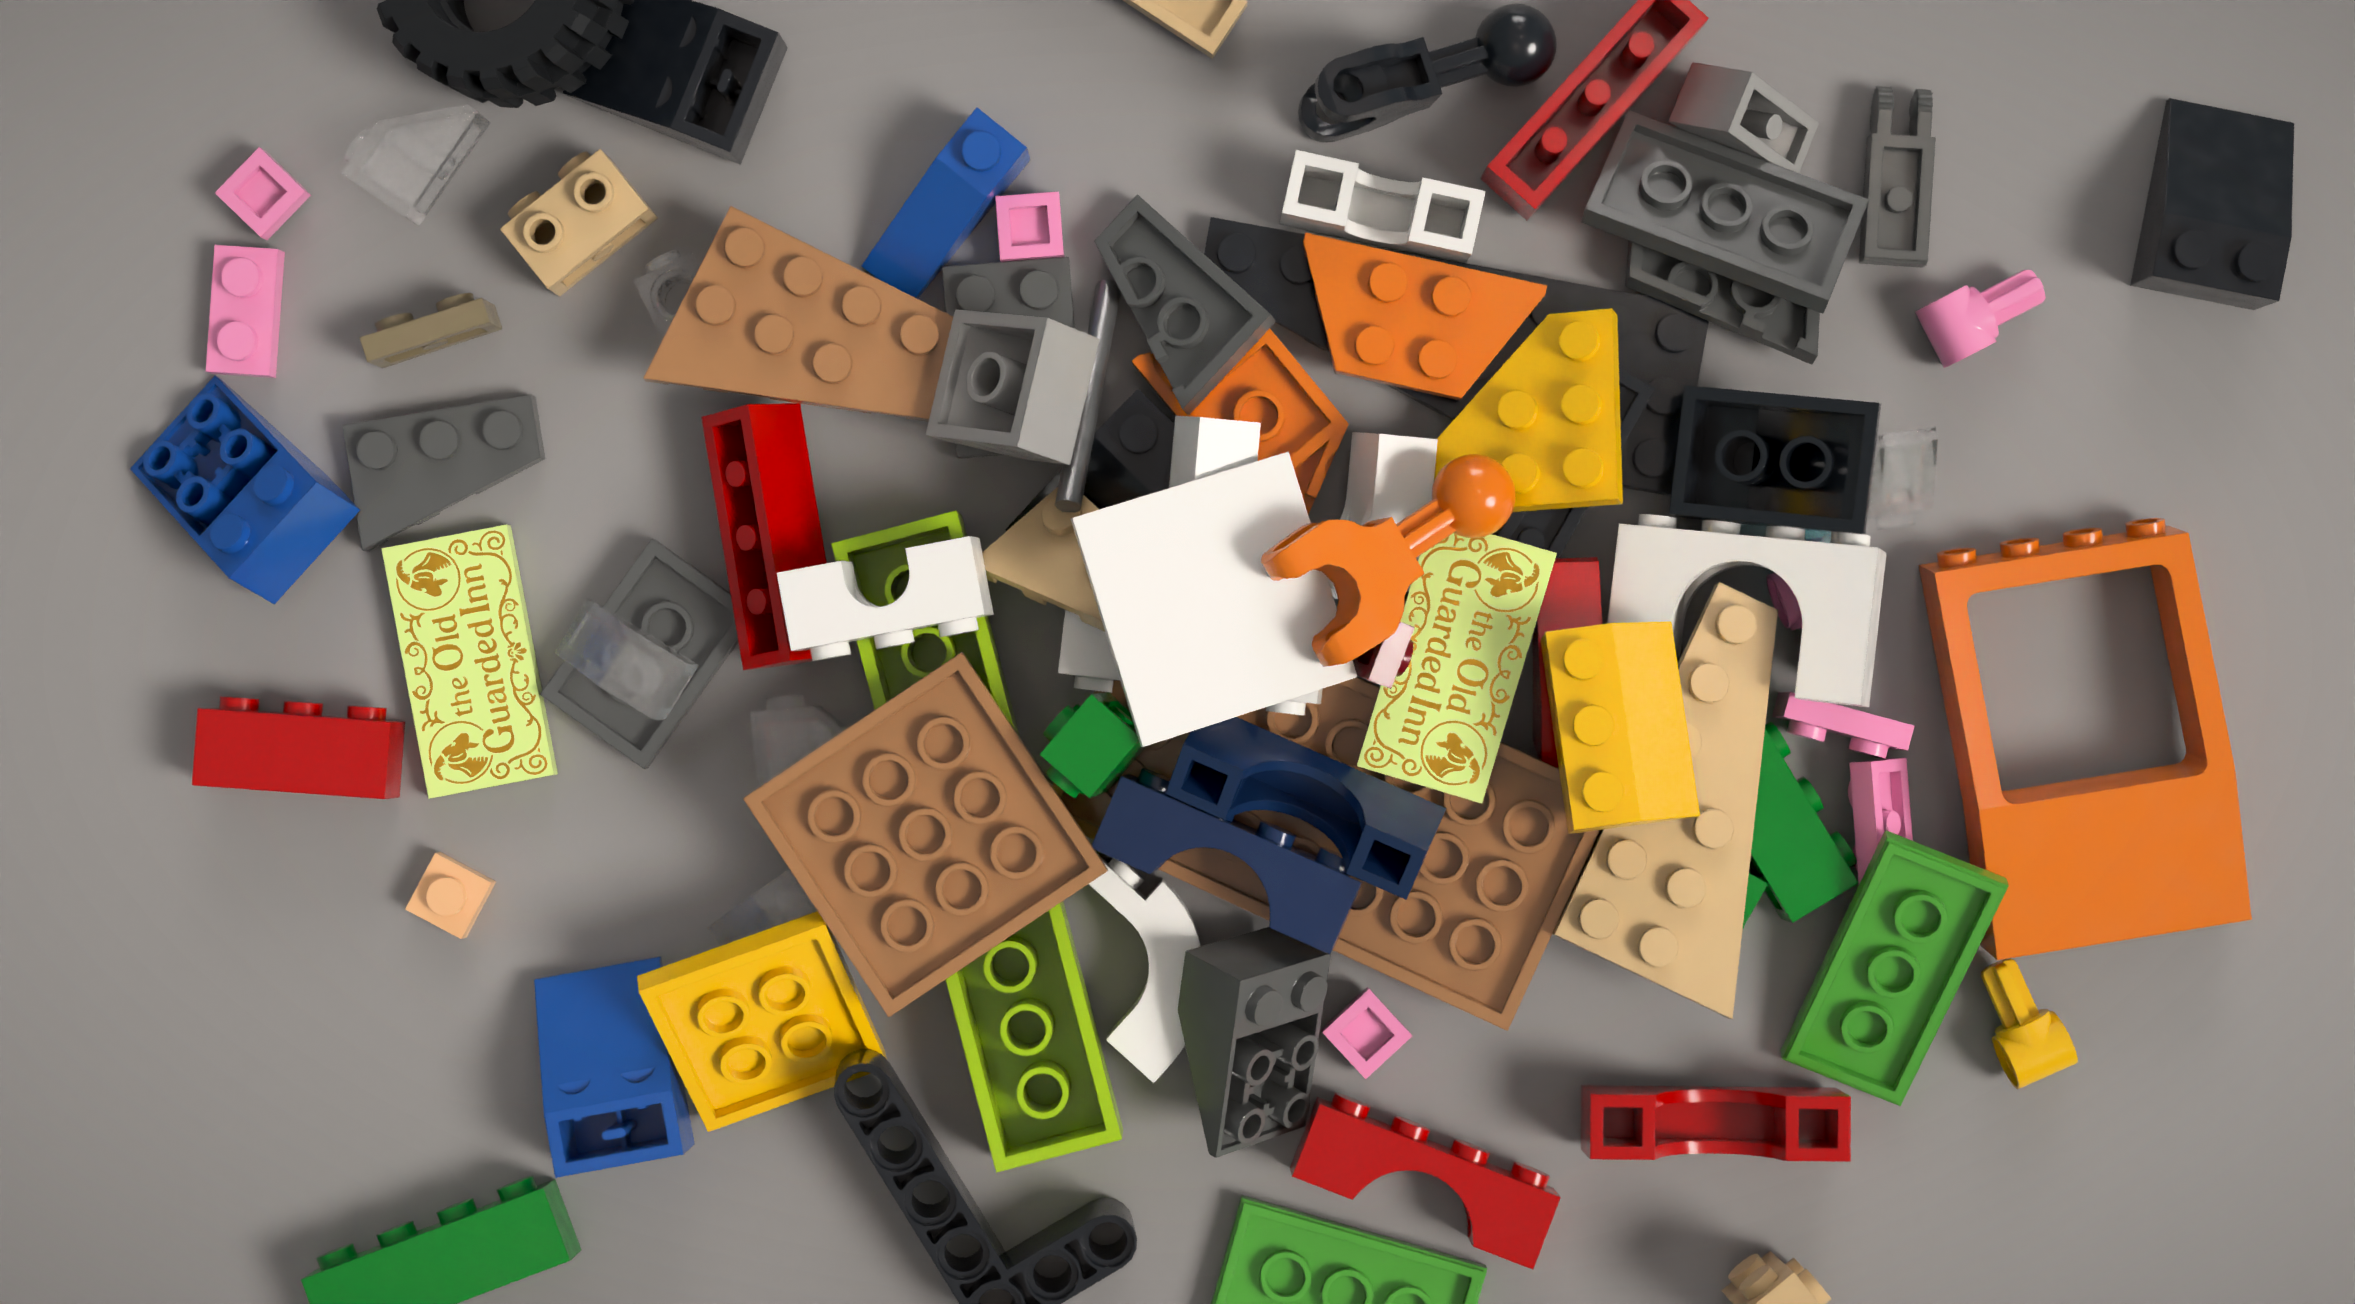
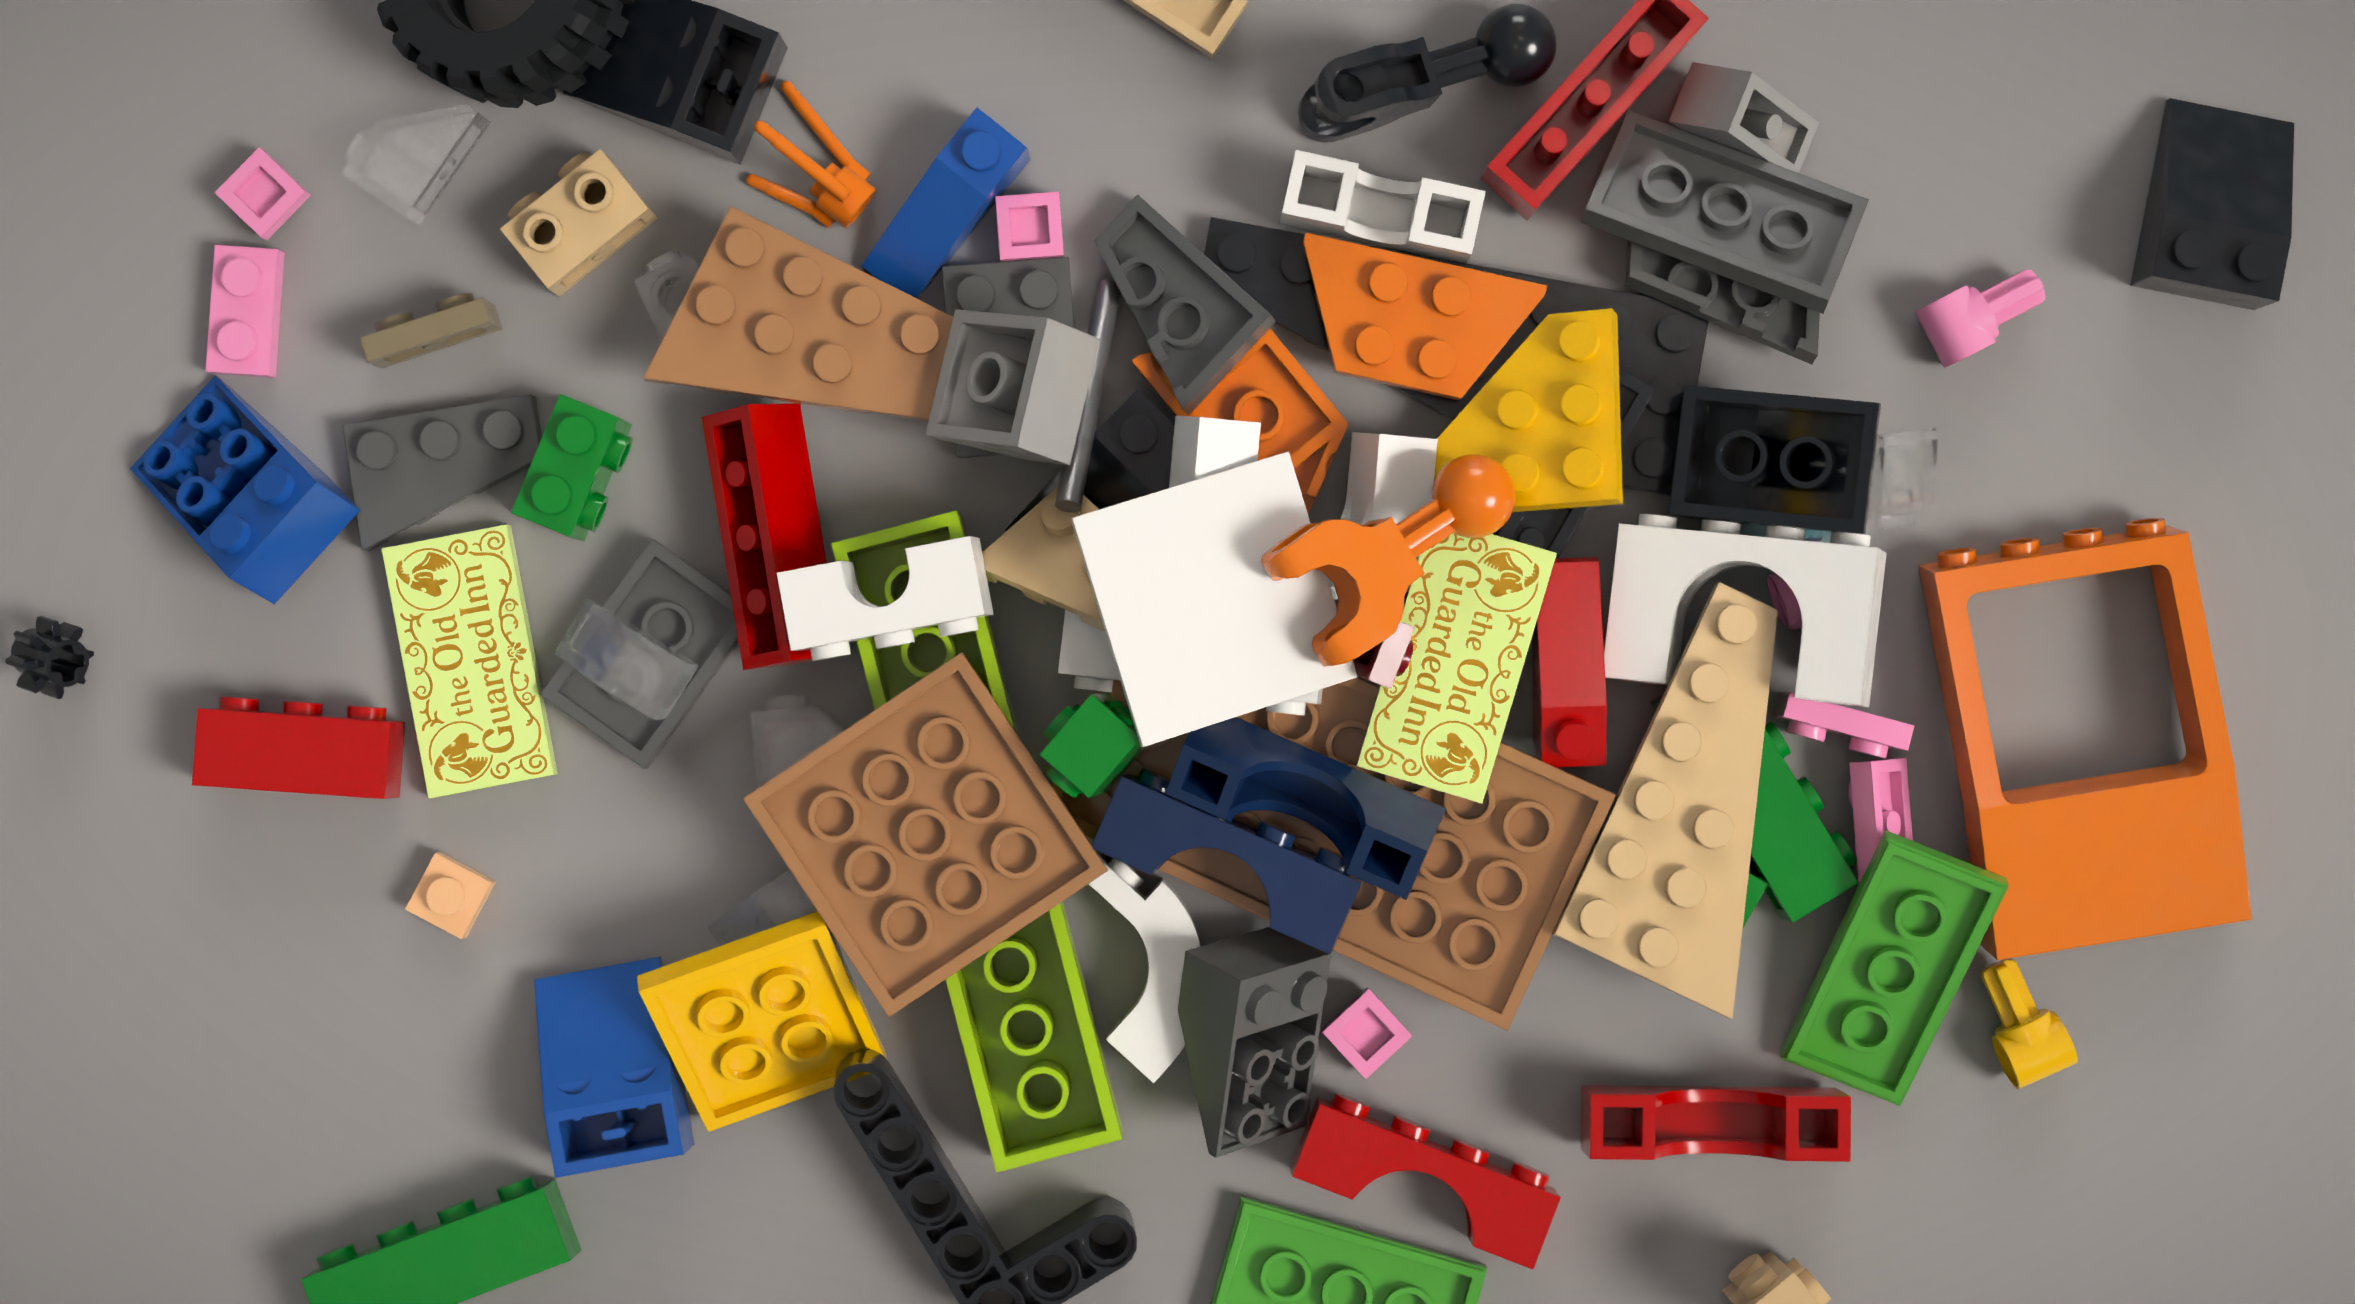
yellow slope [1540,622,1700,834] -> none
dark grey hinge [1859,86,1936,268] -> none
none -> black gear [5,616,94,699]
none -> green brick [511,394,633,541]
none -> orange plant [746,80,877,229]

